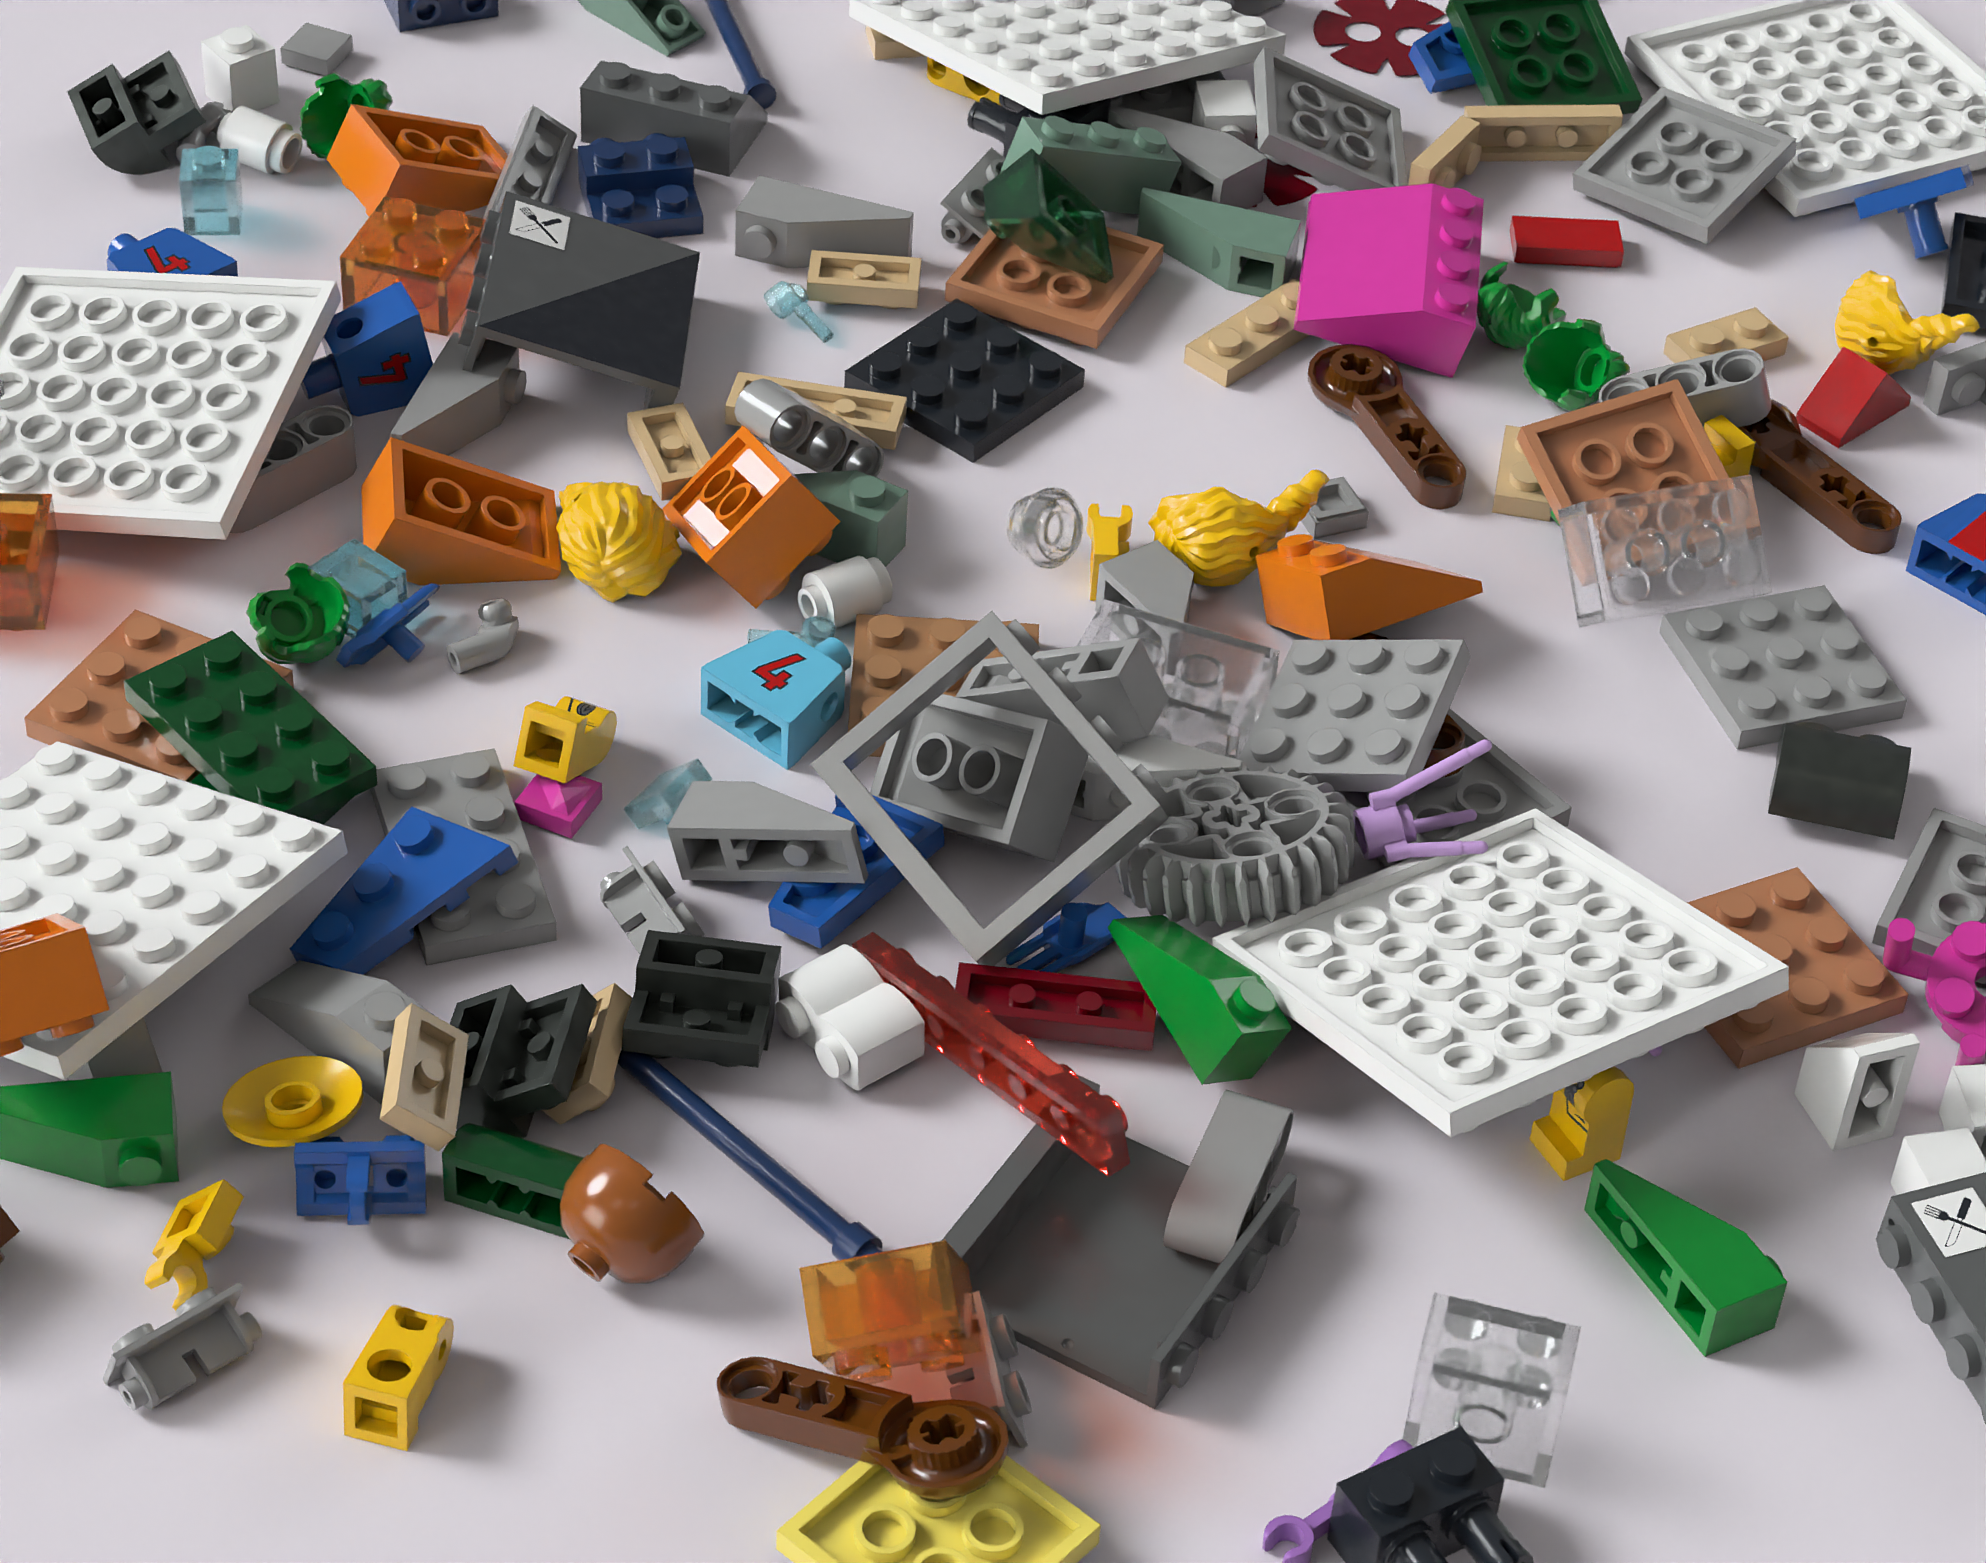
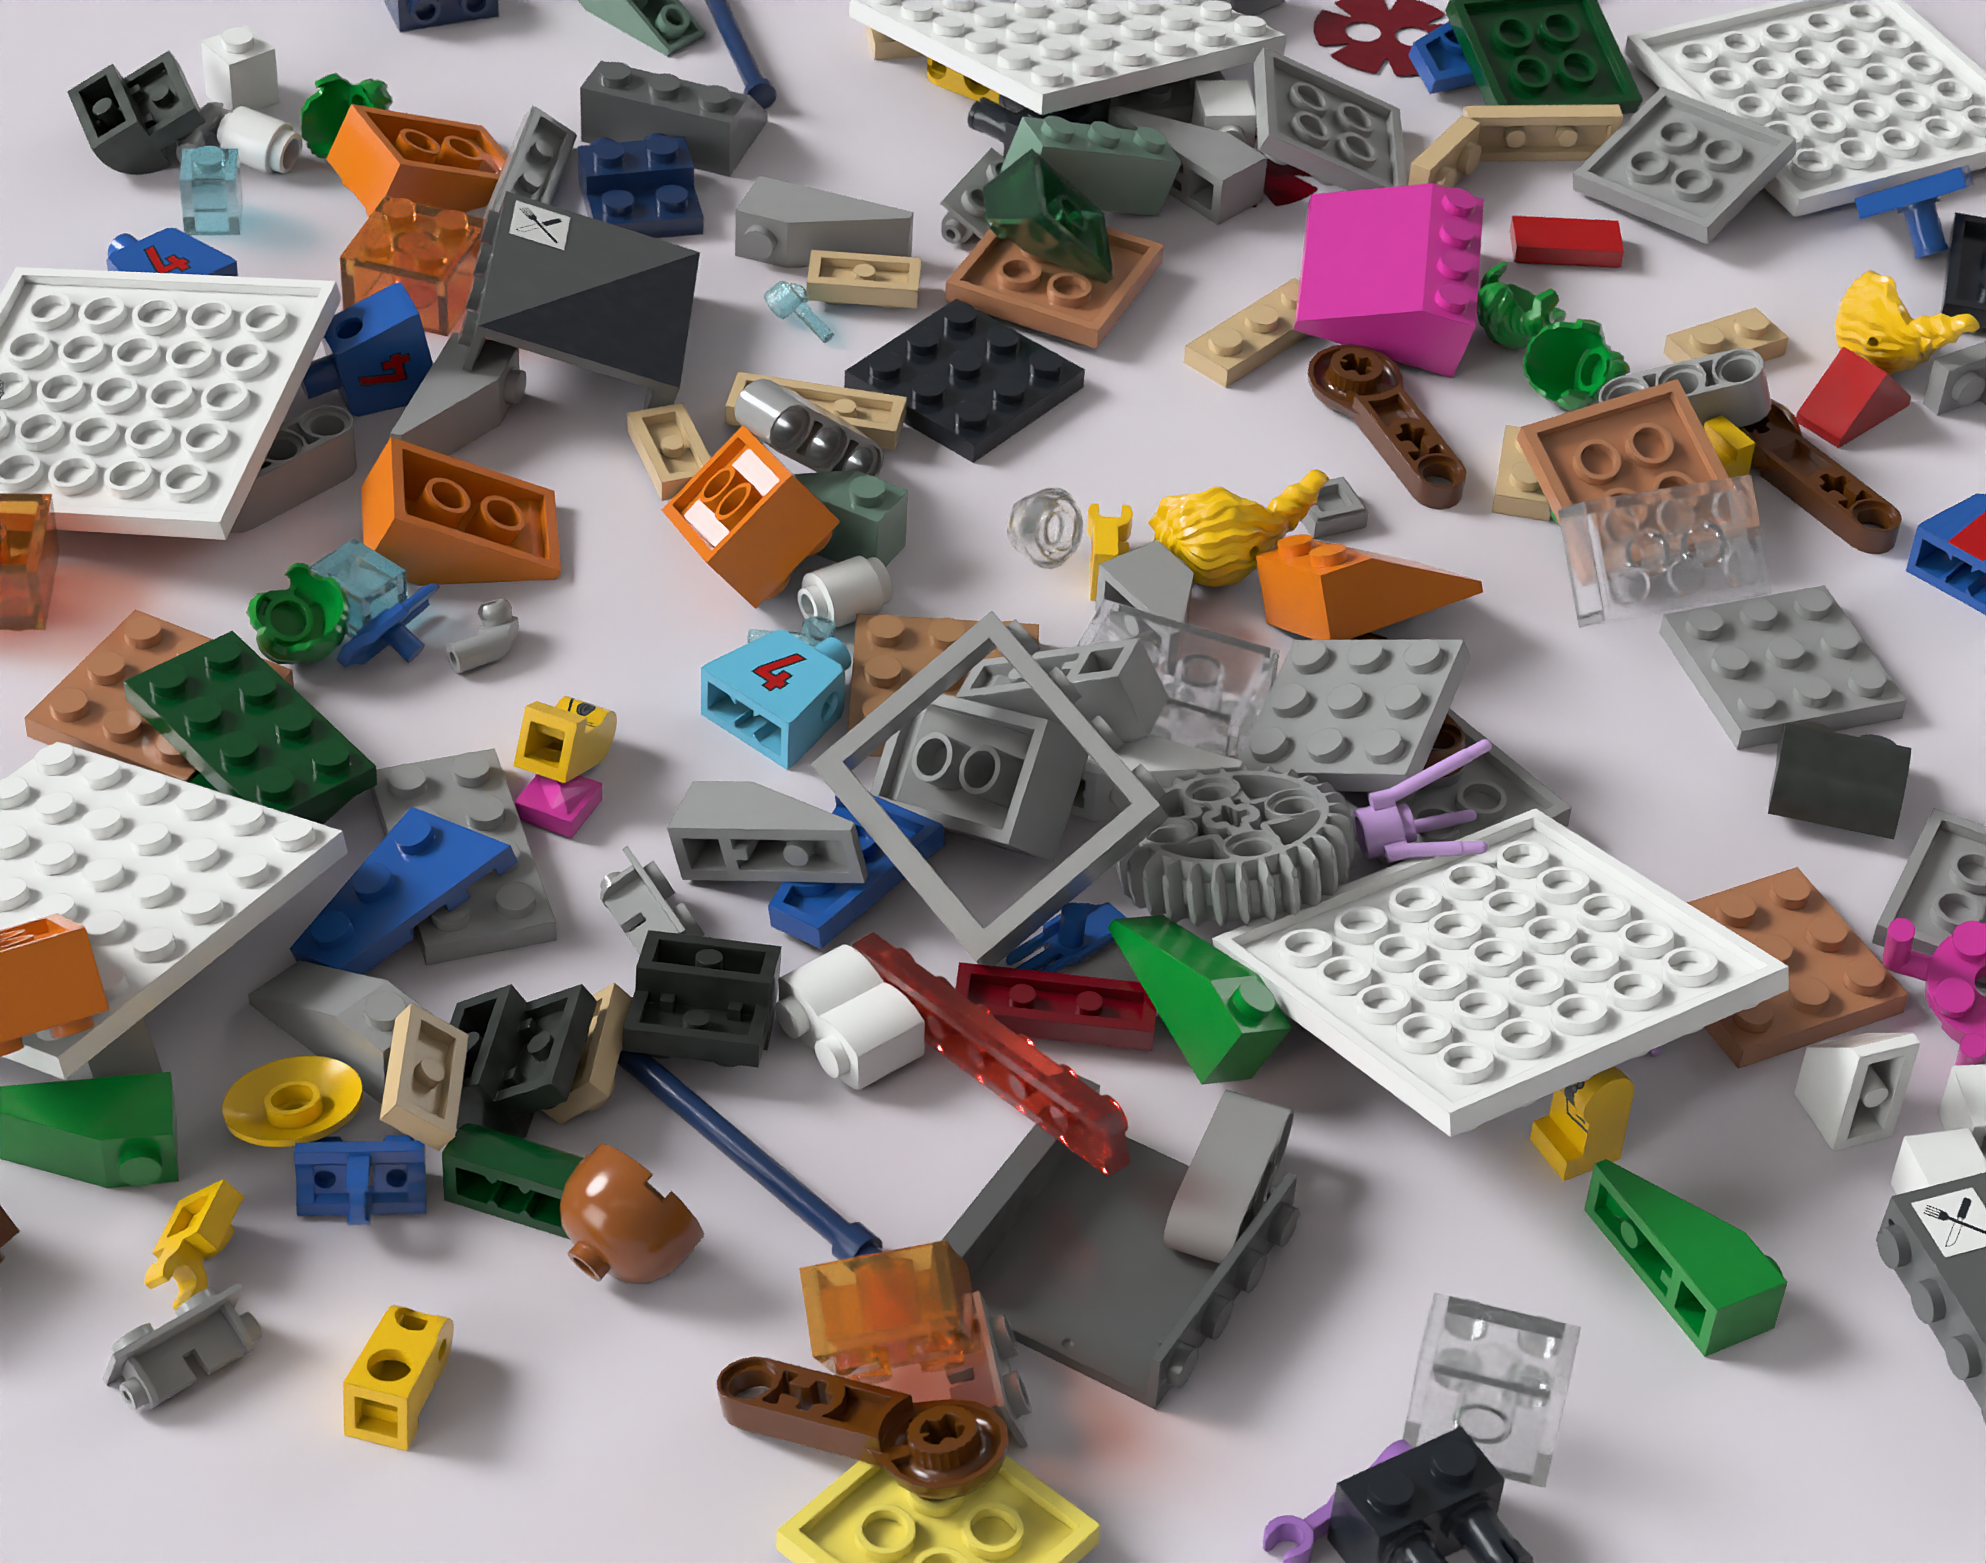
light grey tile [281,22,353,76] -> none
yellow hair [556,481,682,602] -> none
clear light blue plate [624,758,713,829] -> none
sand green slope [1137,187,1301,297] -> none

